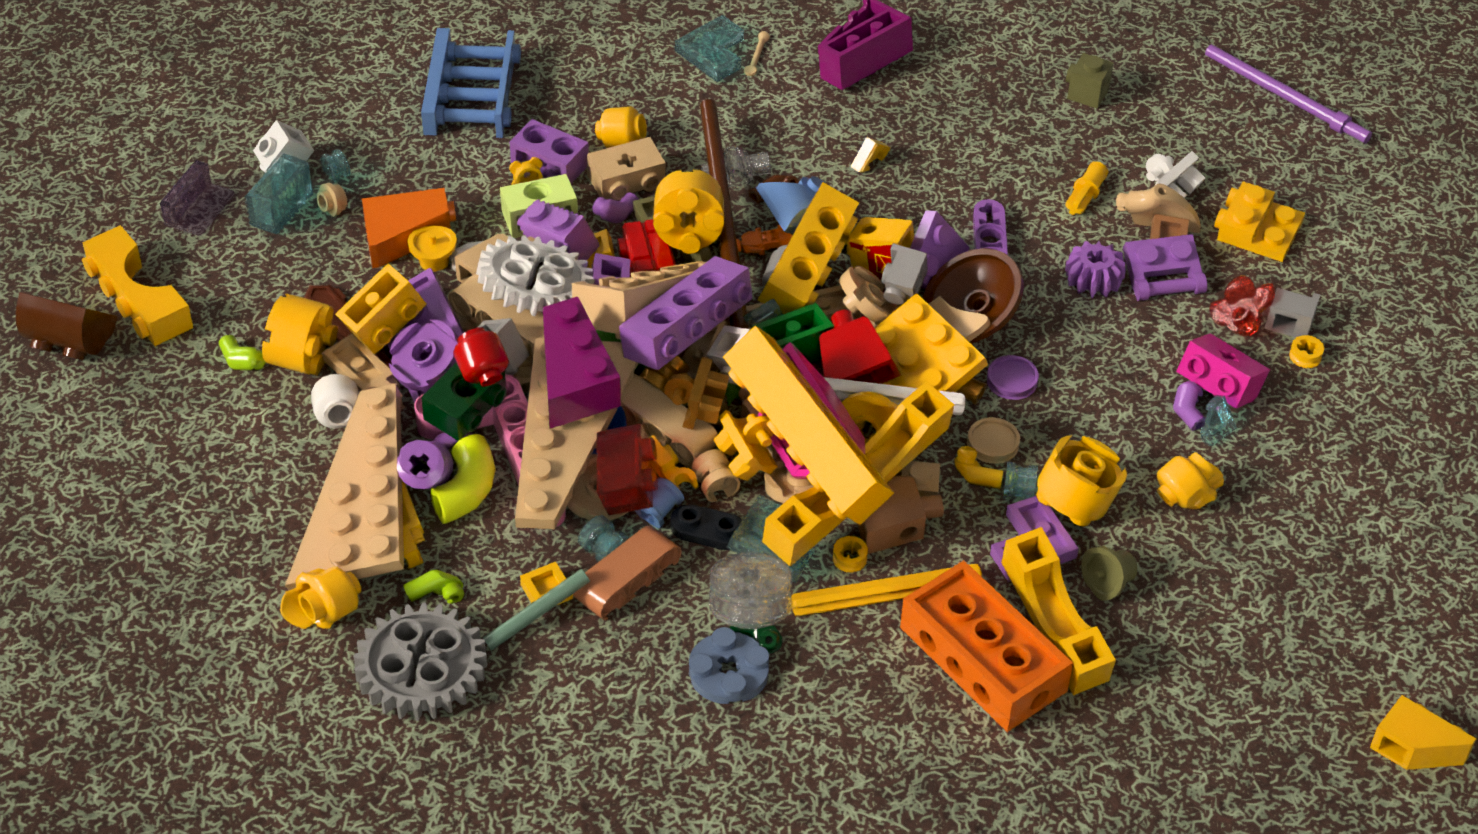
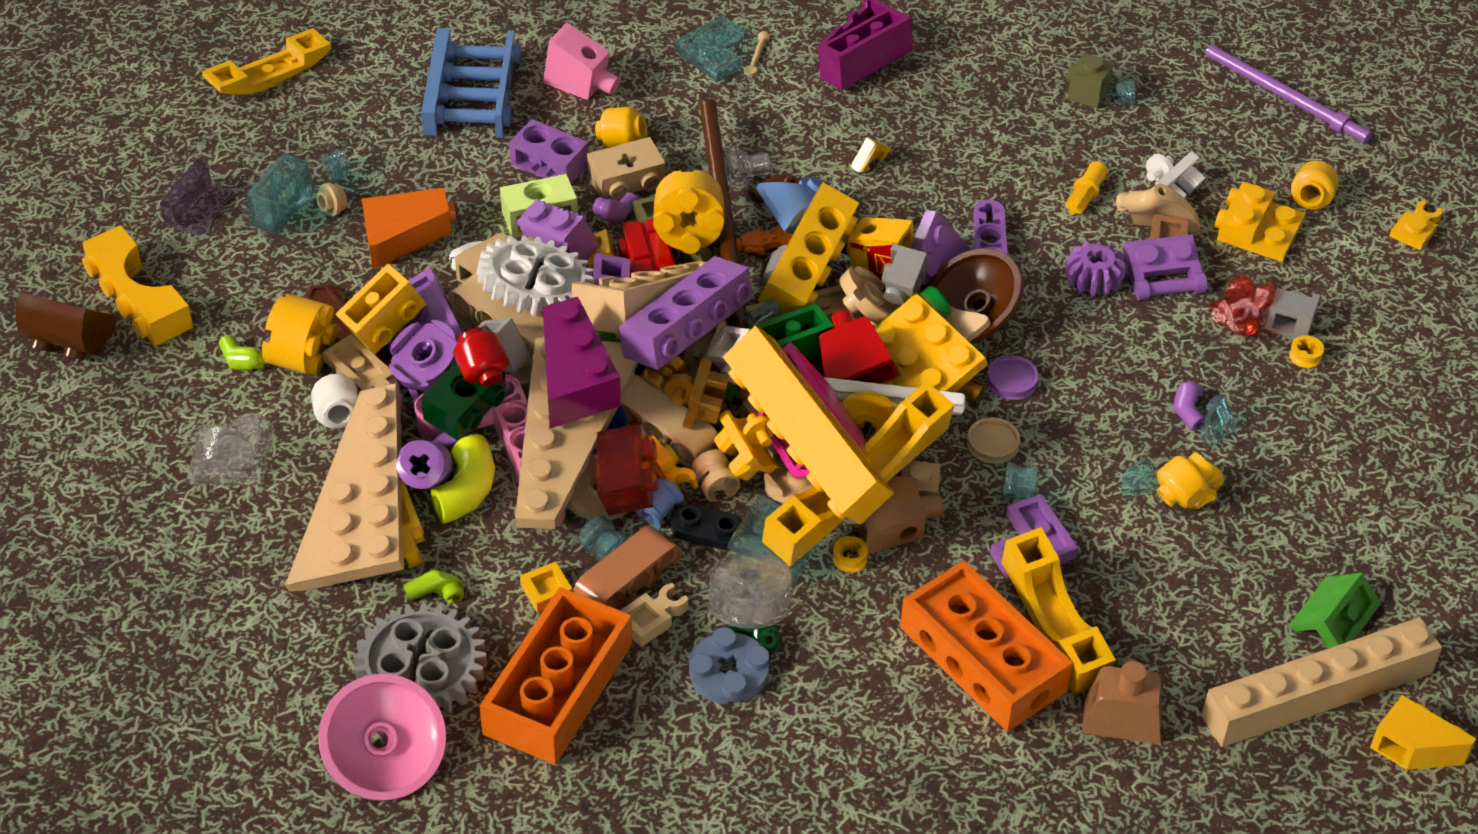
white brick [253,120,314,179] -> none
yellow head [280,566,361,629] -> none
yellow piece [408,225,457,272] -> none
sand green bar [483,568,590,651] -> none
yellow plate [509,157,544,185] -> none
yellow axle [791,564,982,617] -> none
yellow arm [954,446,1004,489] -> none
yellow brick [1036,435,1127,527] -> none
olive piece [1081,546,1138,601] -> none
dark pink brick [1176,333,1270,409] -> none
none -> clear slope [186,413,275,487]
none -> yellow slope [202,28,331,95]
none -> bright pink dish [318,674,446,801]
none -> orange brick [479,587,632,765]
none -> bright pink torso [543,23,620,100]
none -> tan plate [620,583,688,647]
none -> green tile [918,286,951,319]
none -> medium nougat torso [1082,661,1162,744]
none -> clear light blue hinge [1111,80,1135,106]
none -> clear light blue tile [1120,459,1160,498]
none -> tan brick [1201,617,1442,747]
none -> bright green panel [1289,573,1381,648]
none -> yellow head [1291,160,1339,210]
none -> yellow plate [1390,200,1443,251]

